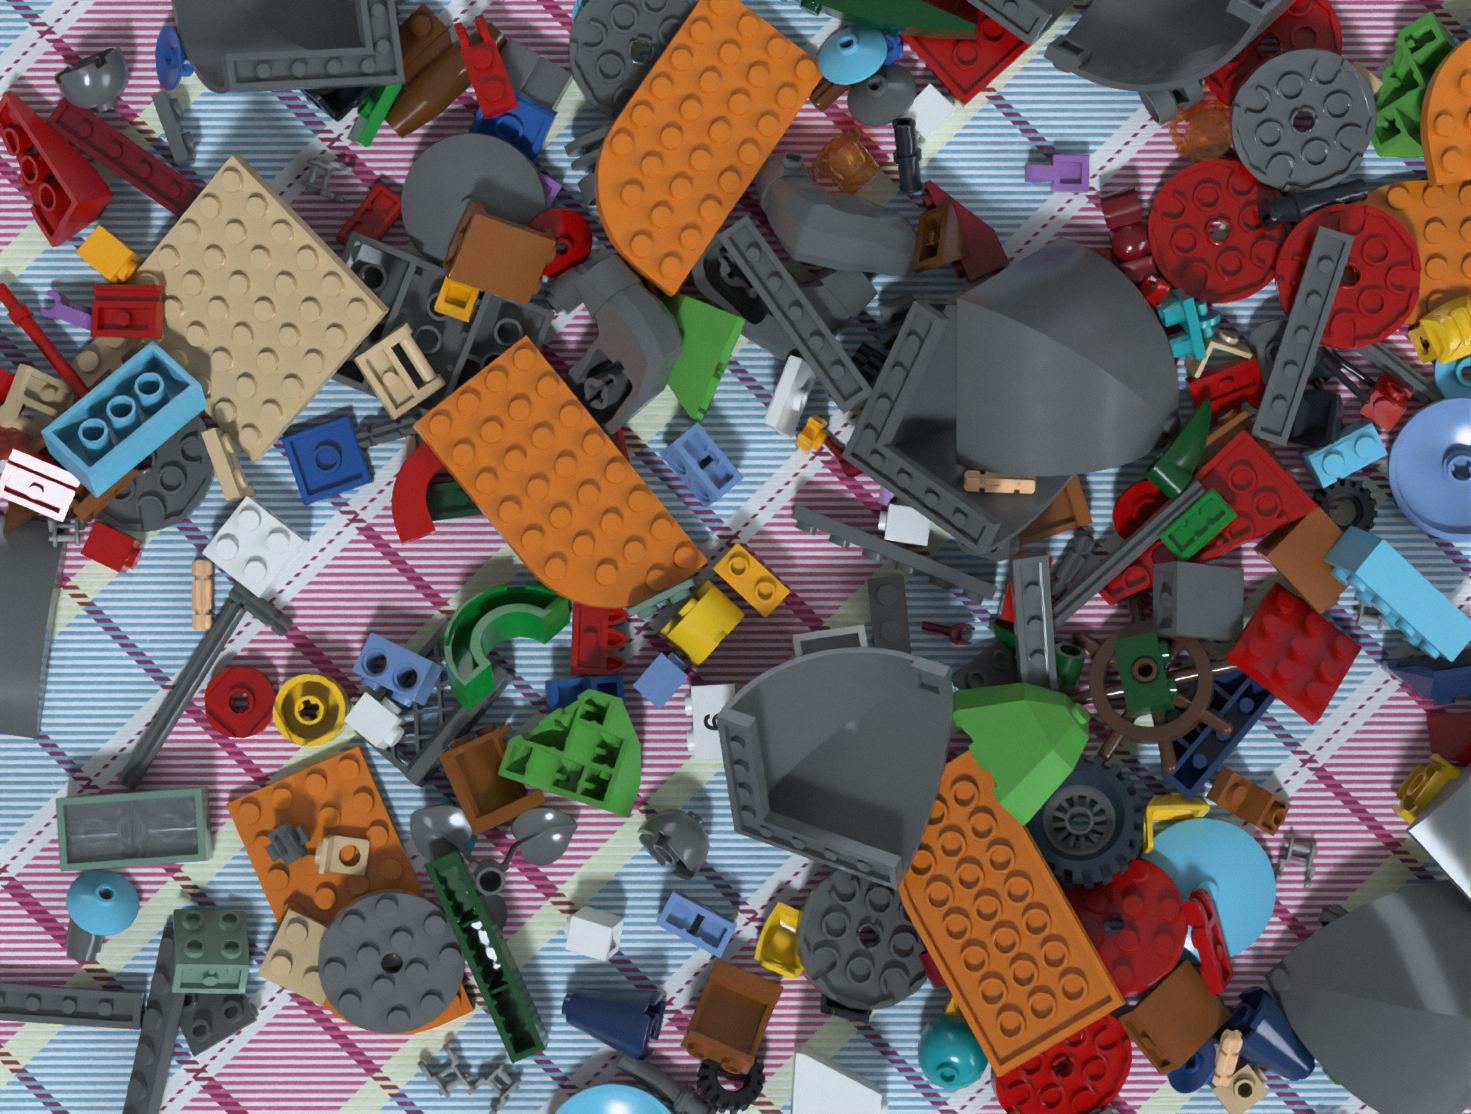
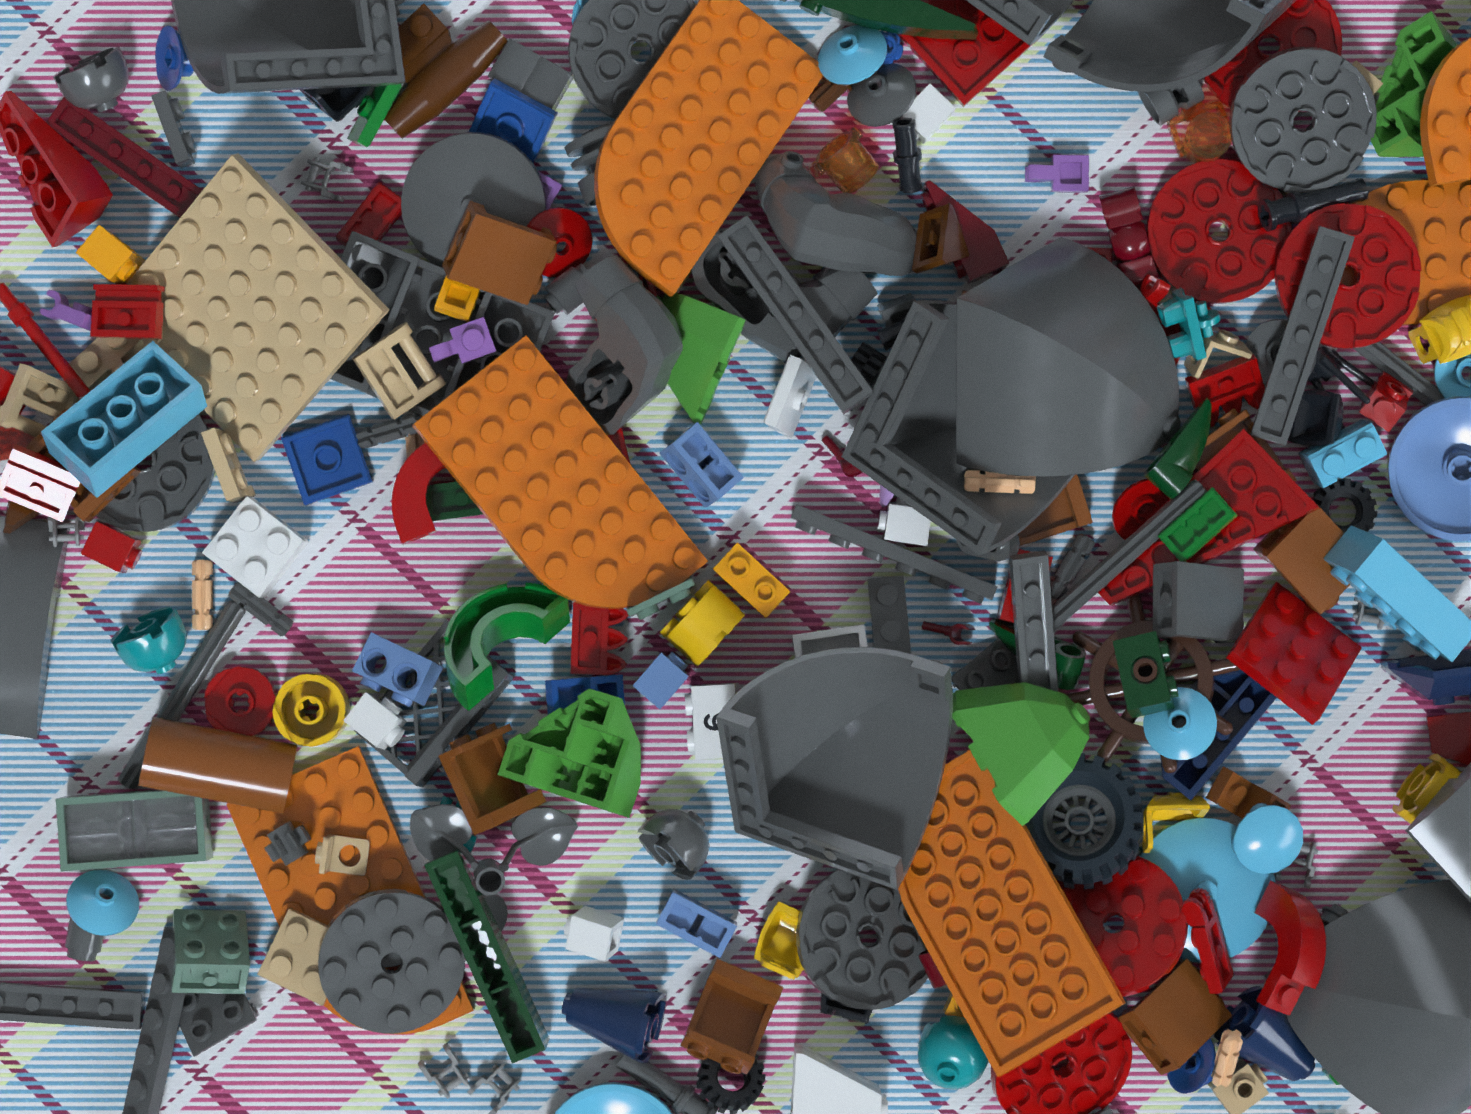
red hinge [454,14,519,119] -> none
light orange plate [795,414,829,455] -> none
none -> teal cylinder [111,607,187,674]
none -> dark orange brick [138,717,297,814]
none -> medium lavender plate [429,317,496,364]
none -> medium azure dish [1143,687,1217,760]
none -> medium azure dish [1231,803,1303,874]
none -> red arch [1254,880,1326,1016]

